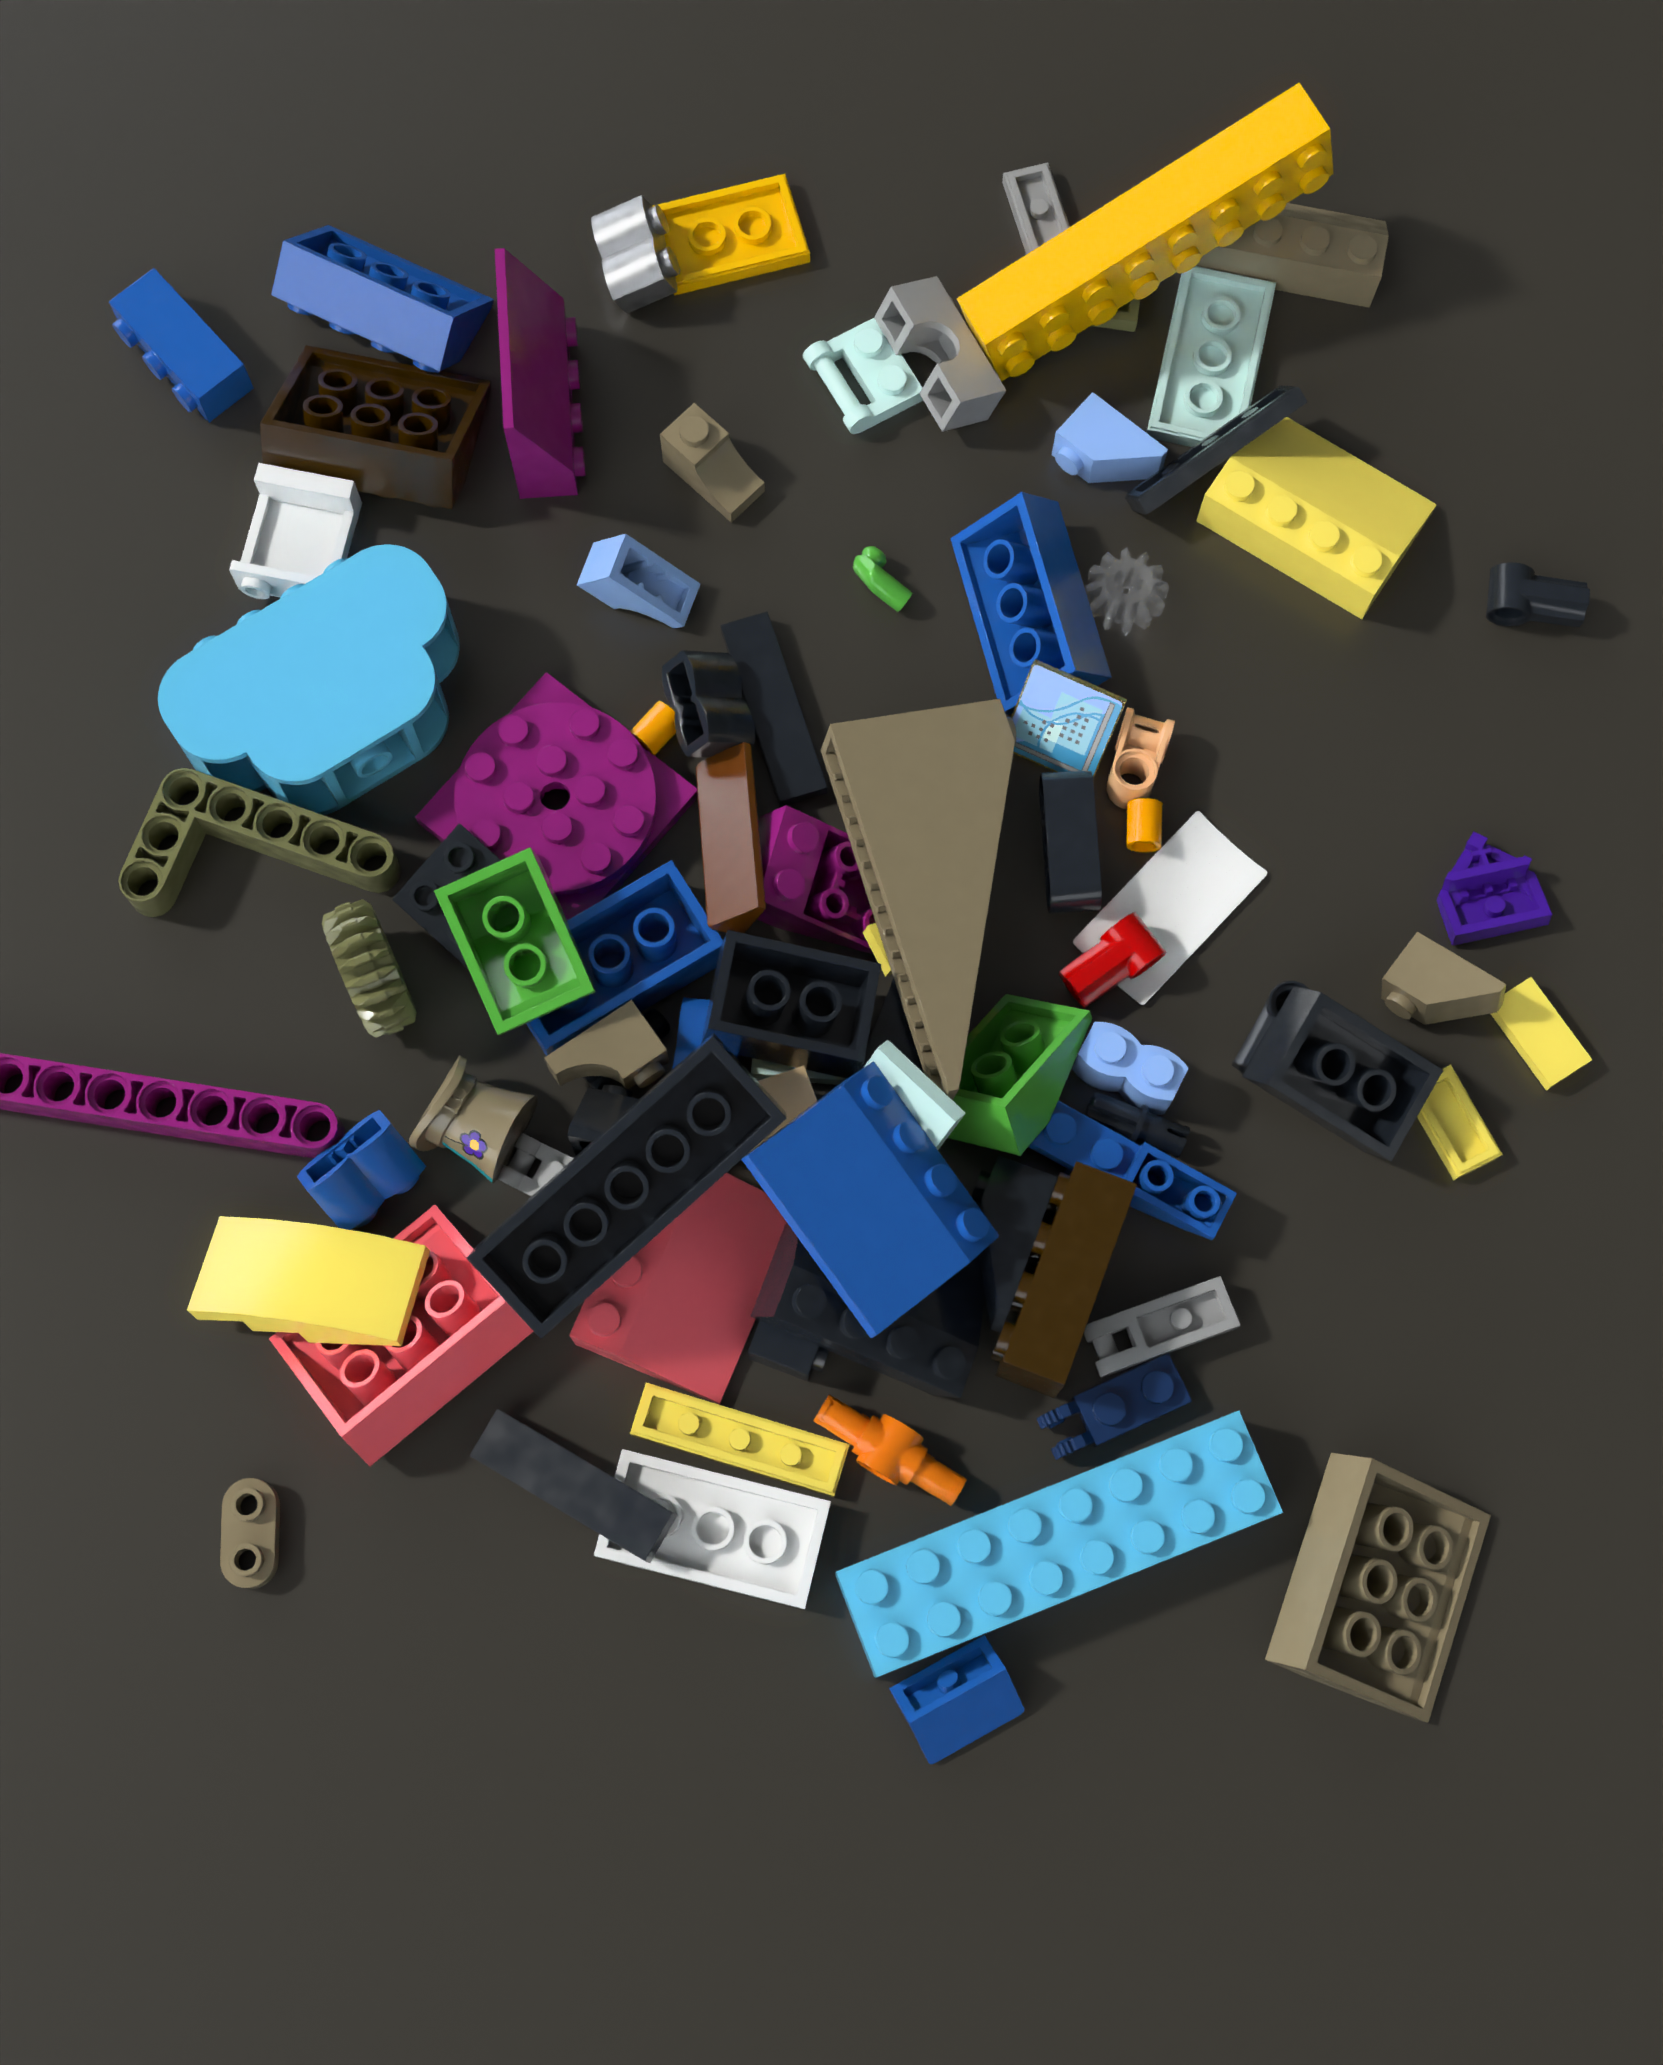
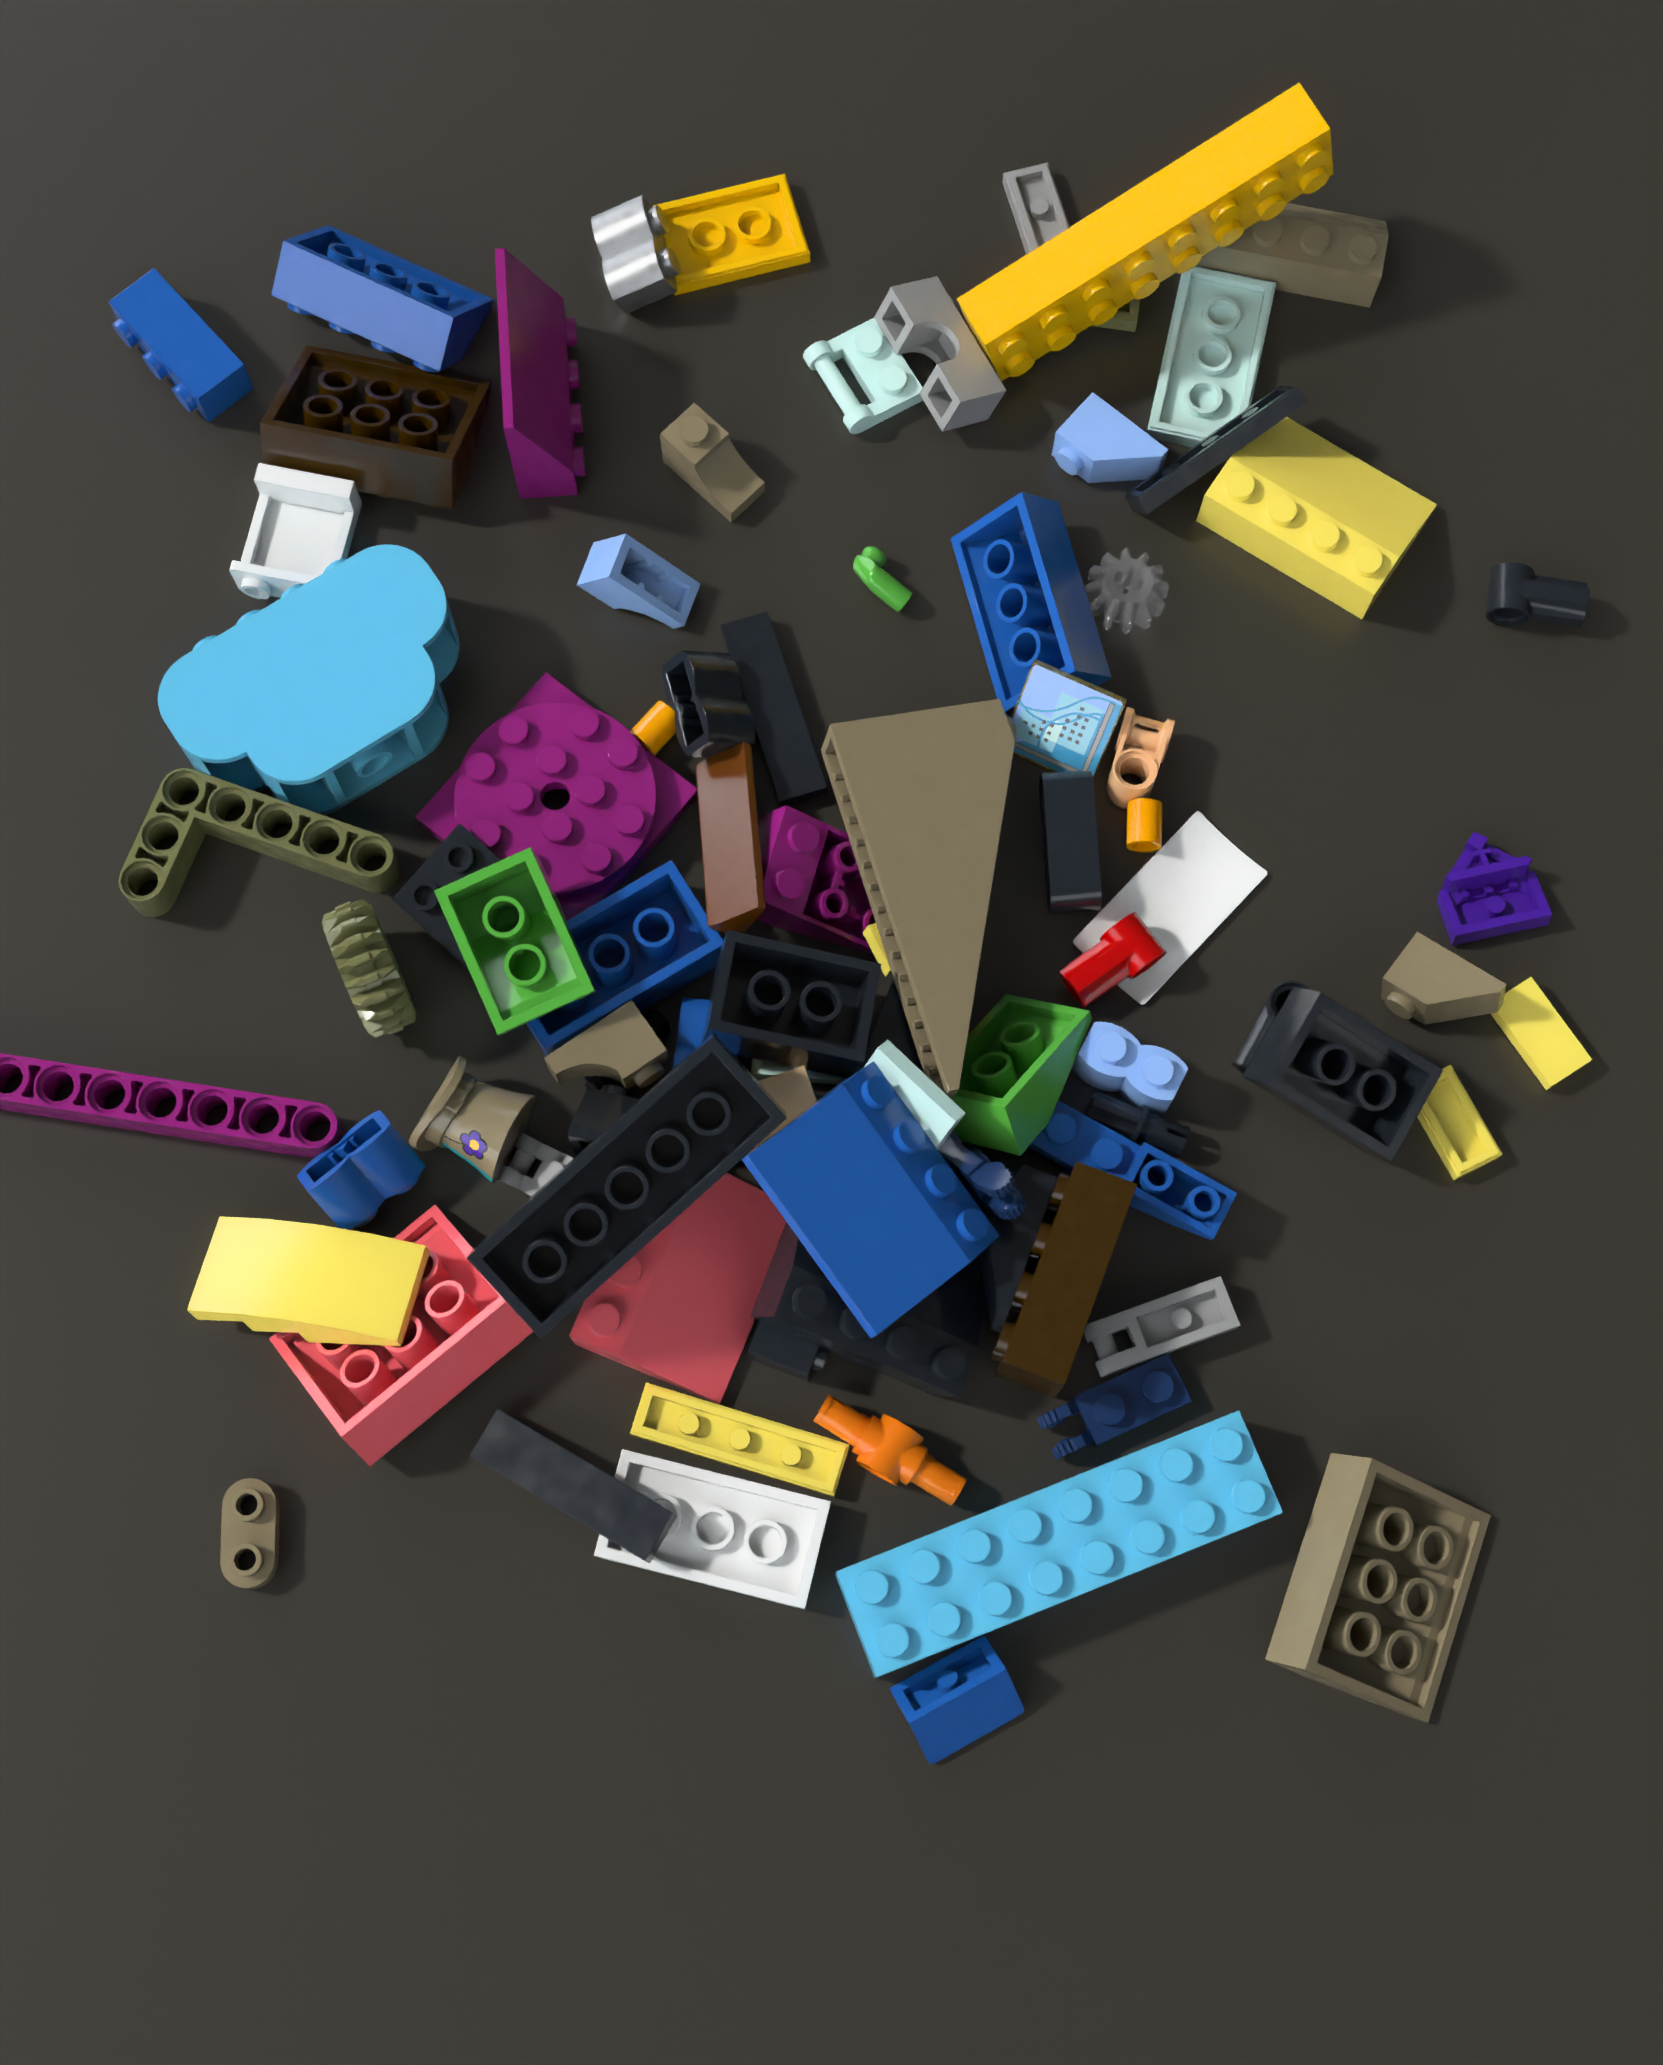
none -> dark blue hinge [938,1131,1027,1221]

